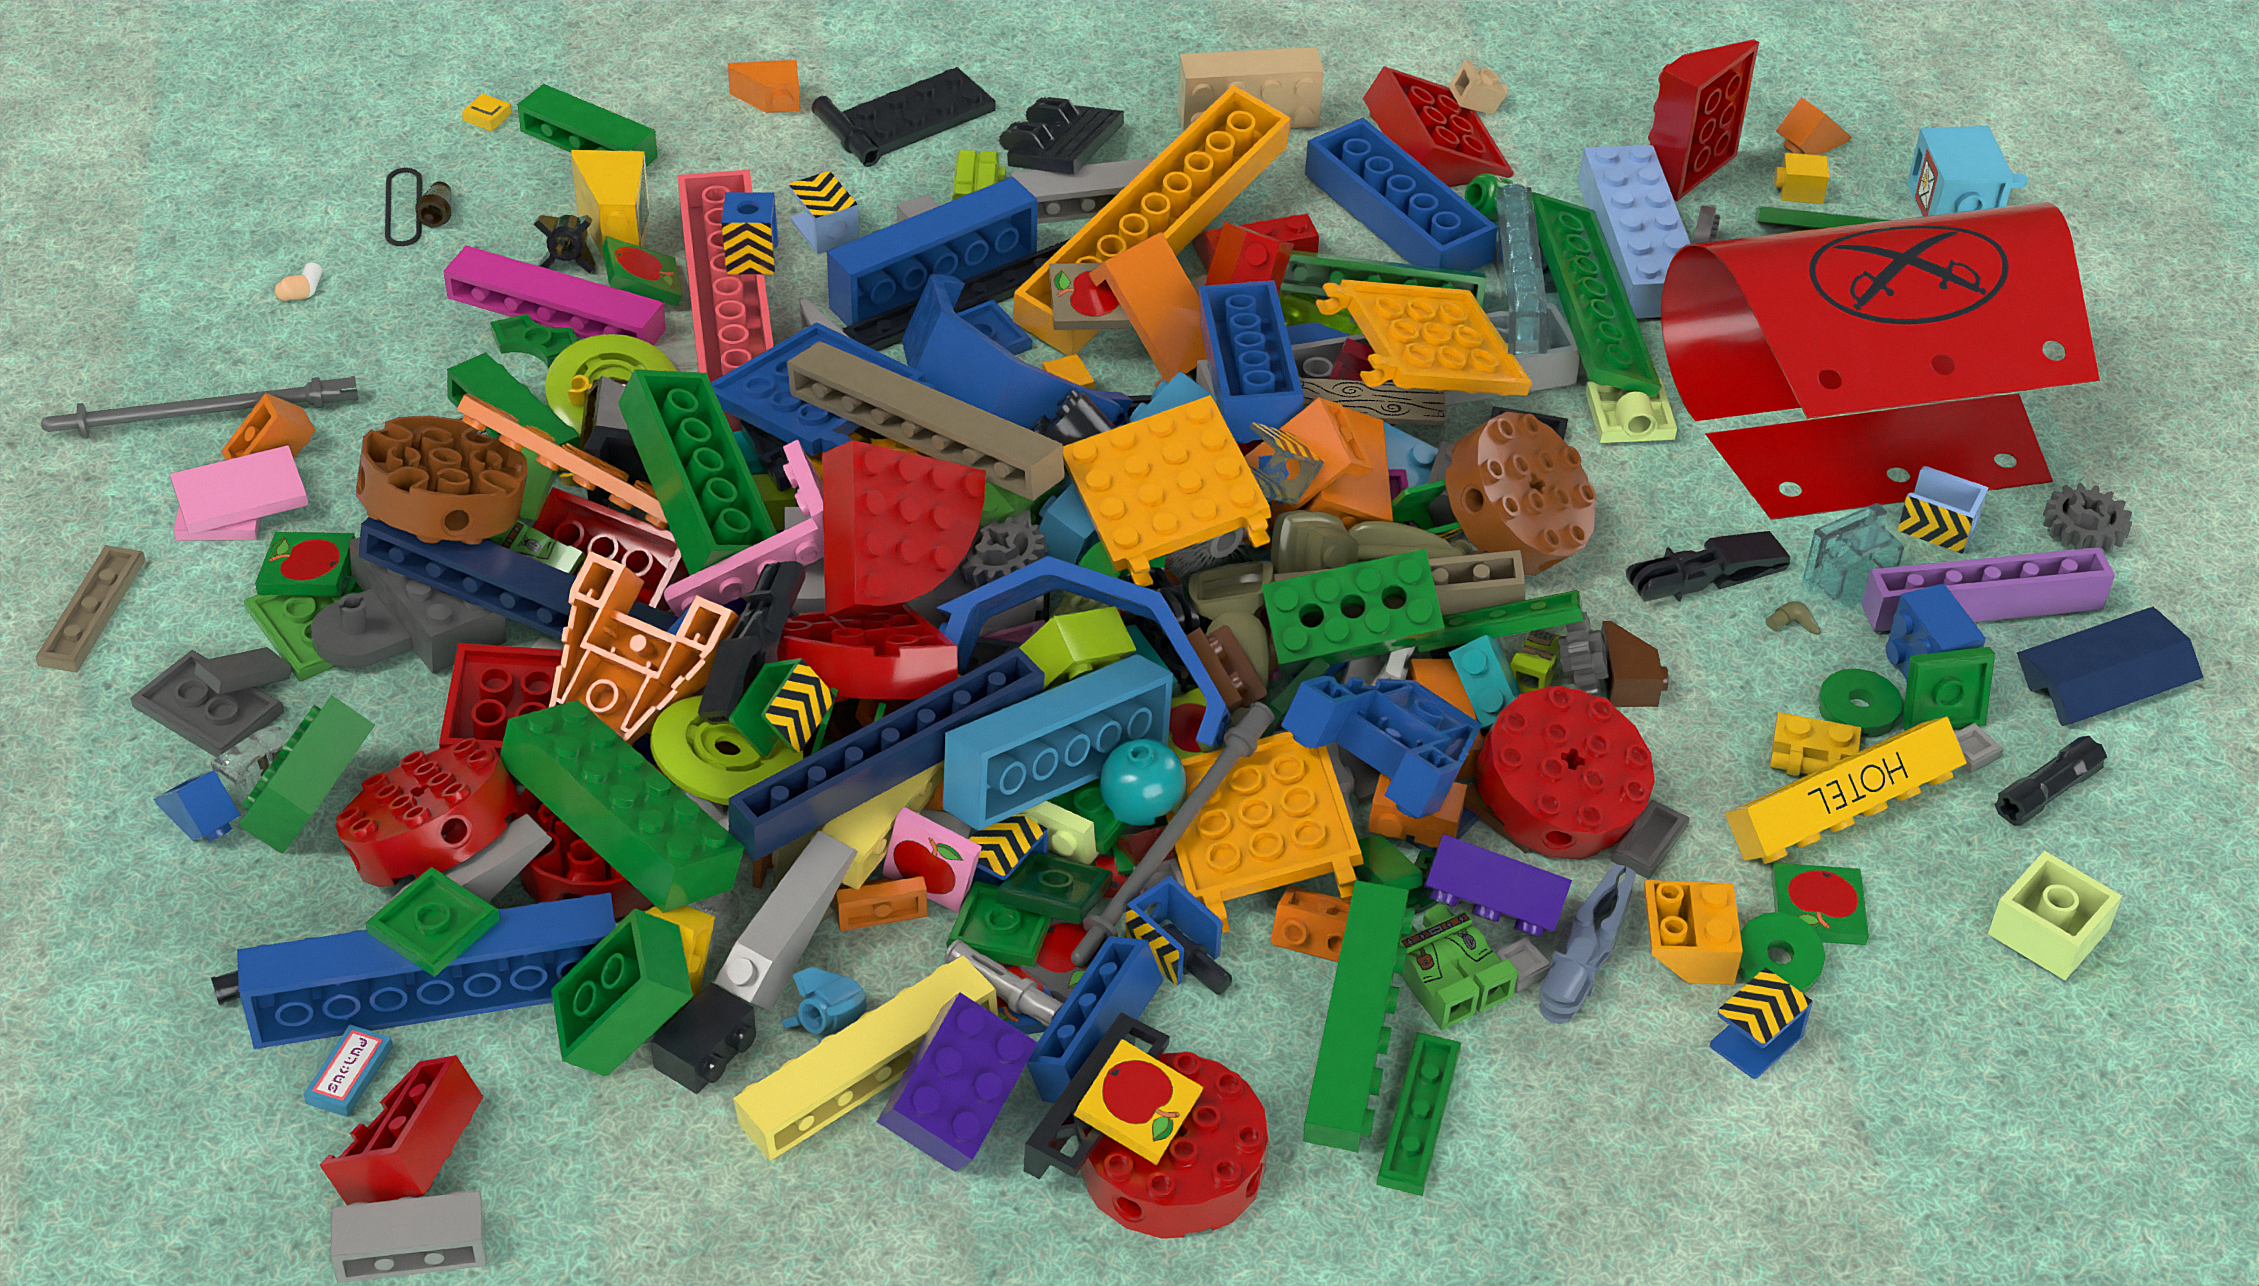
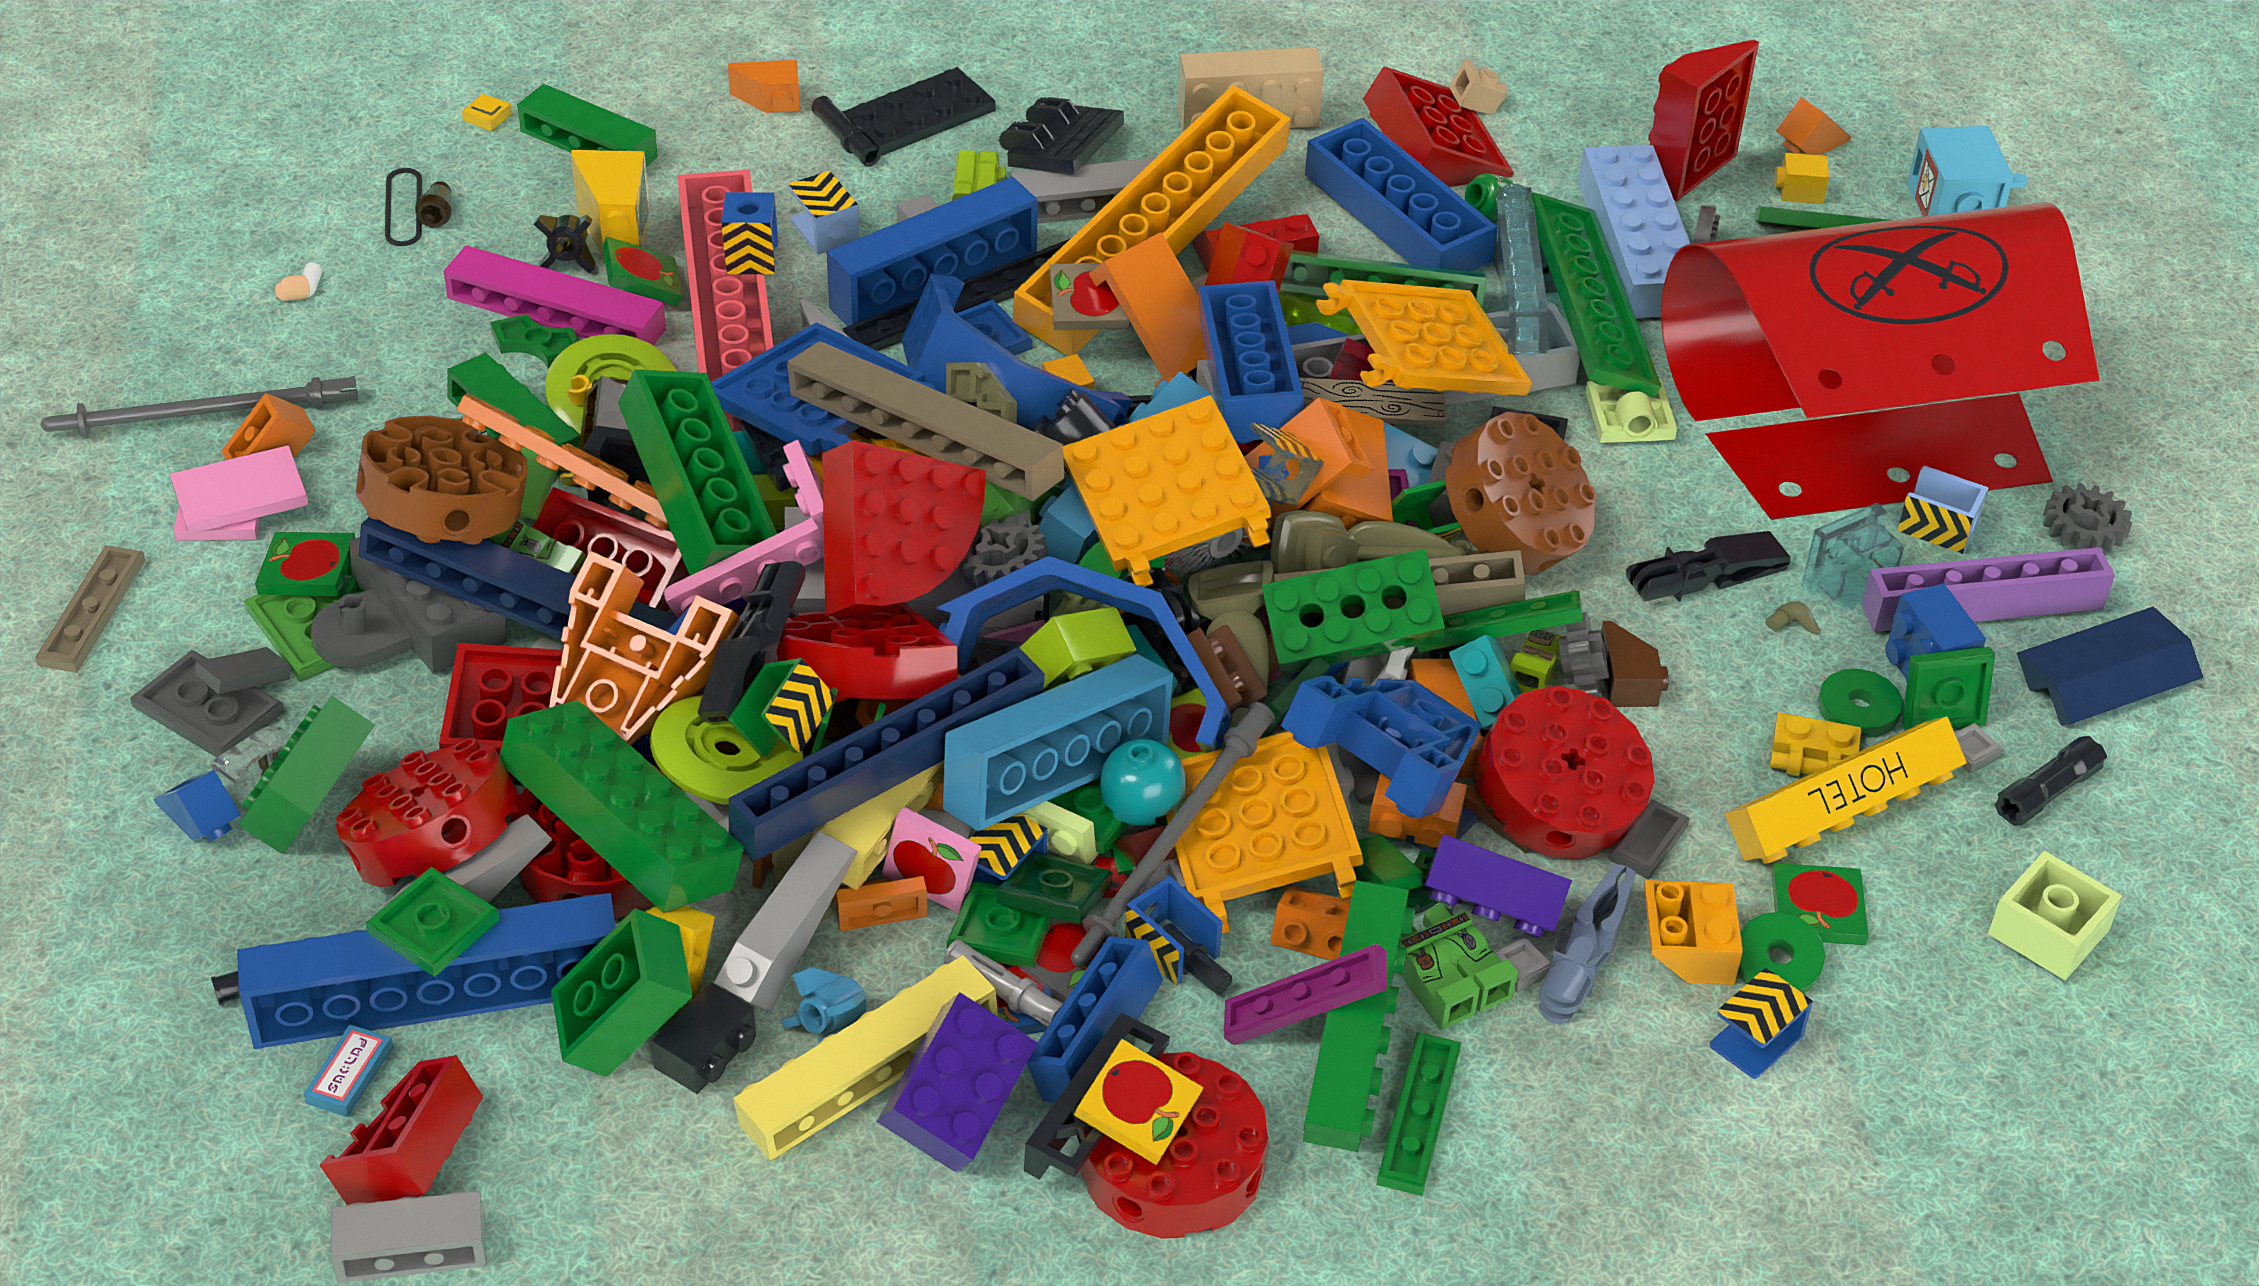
none -> olive tile [946,362,1017,424]
none -> magenta tile [1224,943,1387,1045]

